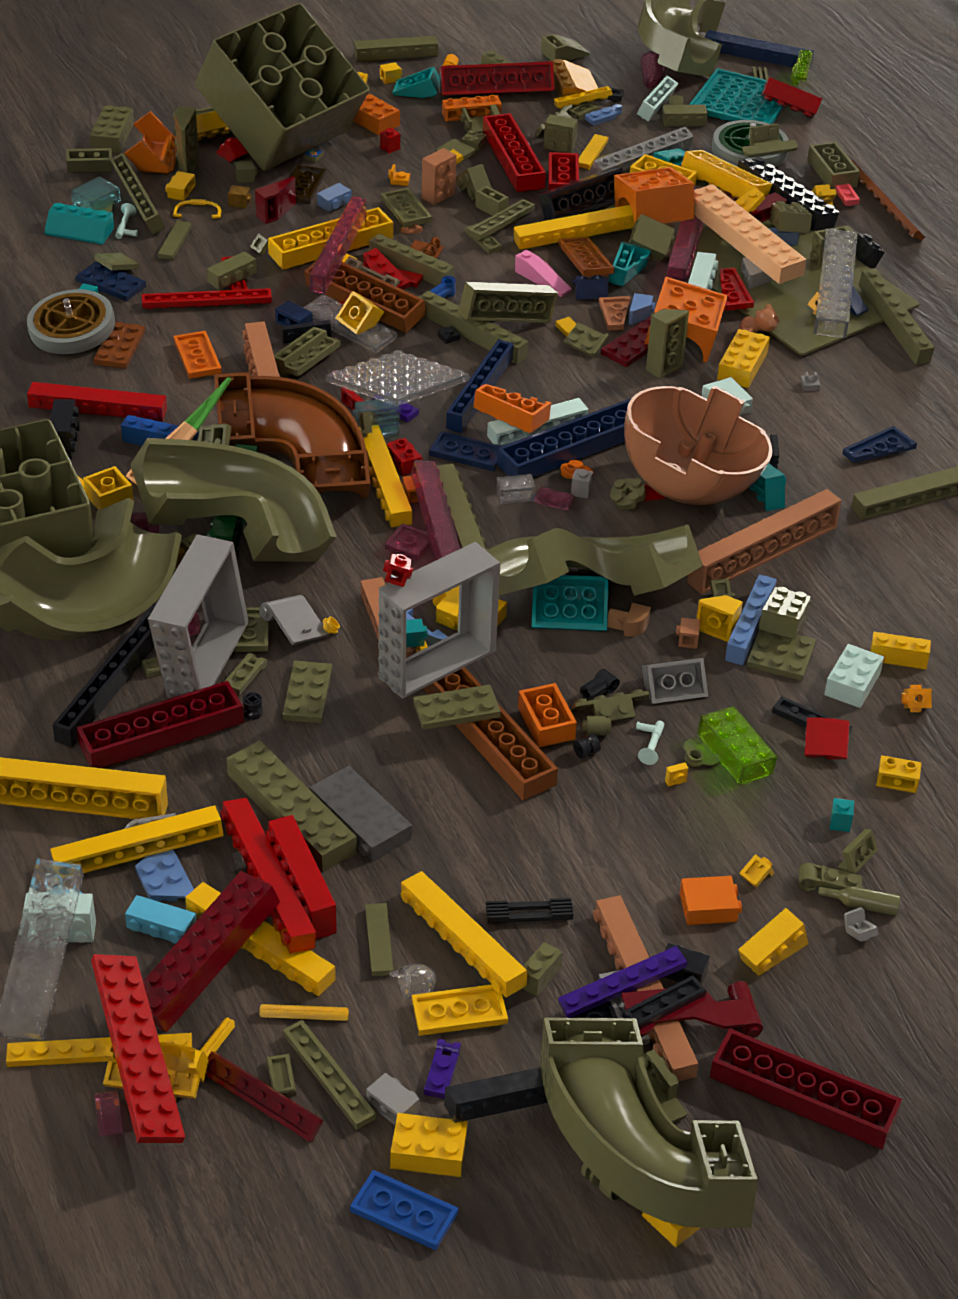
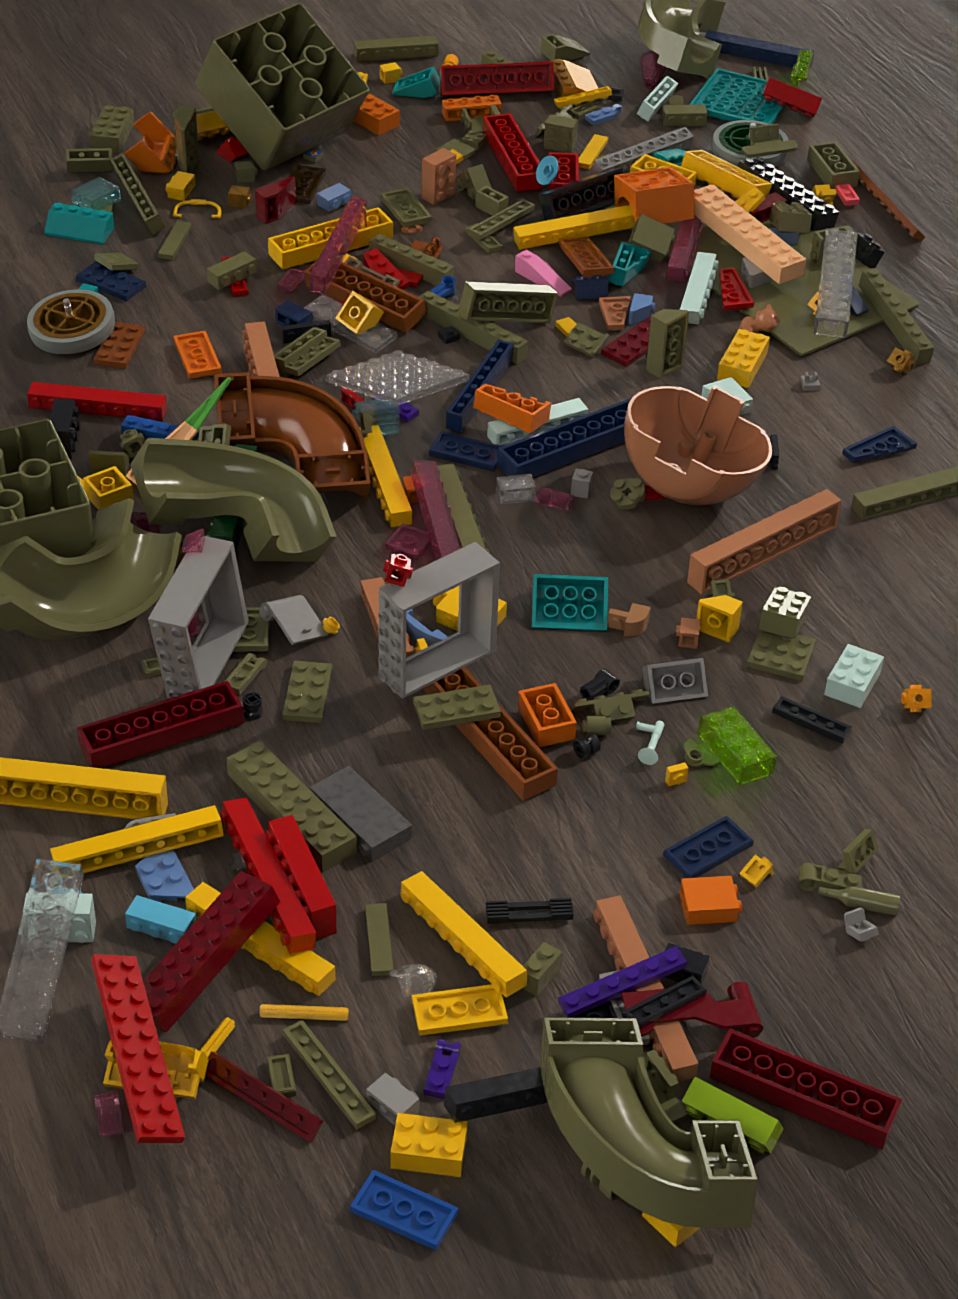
yellow plate [6,1033,192,1067] -> none
black brick [52,603,156,747] -> none
light aqua piece [115,203,138,239] -> none
red plate [142,288,272,309] -> none
olive plate [250,234,268,255] -> none
red brick [380,128,401,153] -> none
red brick [387,438,423,476] -> none
light orange bracket [388,164,410,186] -> none
teal brick [406,618,428,647] -> none
olive piece [486,524,703,595] -> none
orange plate [560,460,594,479] -> none
orange container [645,277,728,362] -> none
medium blue brick [725,574,777,666] -> none
yellow wedge [738,908,809,976] -> none
teal wedge [749,463,786,512] -> none
red slope [804,718,850,760] -> none
teal brick [829,798,854,832] -> none
yellow brick [870,632,931,670] -> none
yellow brick [876,755,921,793] -> none
none -> olive slope [89,450,130,476]
none -> olive brick [119,428,146,458]
none -> clear pink slope [182,529,205,553]
none -> clear pink plate [277,268,305,293]
none -> medium azure dish [536,155,558,185]
none -> dark blue tile [663,816,754,878]
none -> lime brick [682,1077,783,1154]
none -> pearl gold brick [887,347,916,375]

